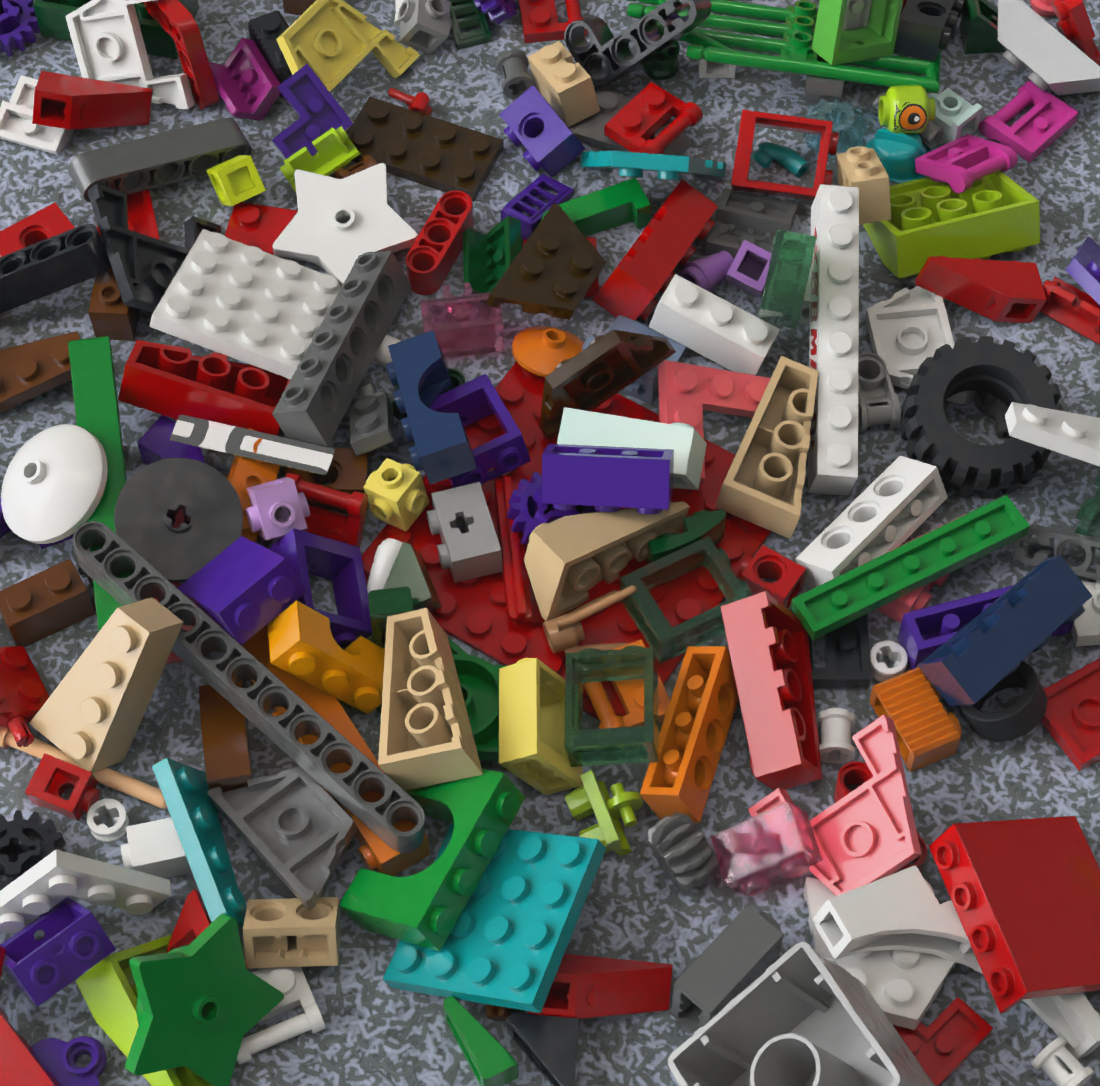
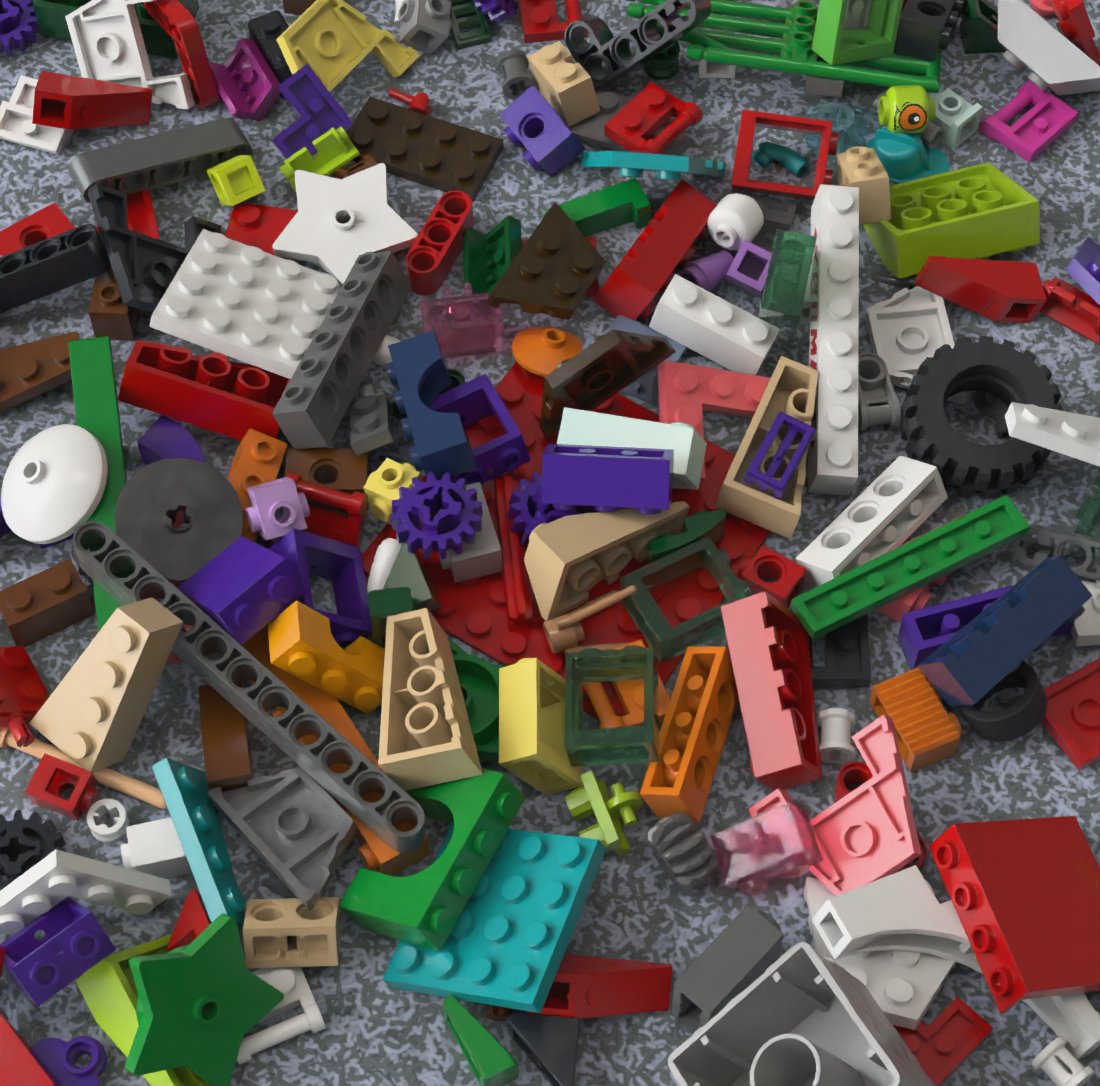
sticker [170,415,335,475] -> none
dark purple slope [500,174,574,239] -> none
white bush [870,641,908,682] -> none
dark pink plate [915,134,1018,193] -> none
none -> dark purple gear [391,472,483,560]
none -> white head [707,193,764,251]
none -> dark purple tile [743,411,817,499]

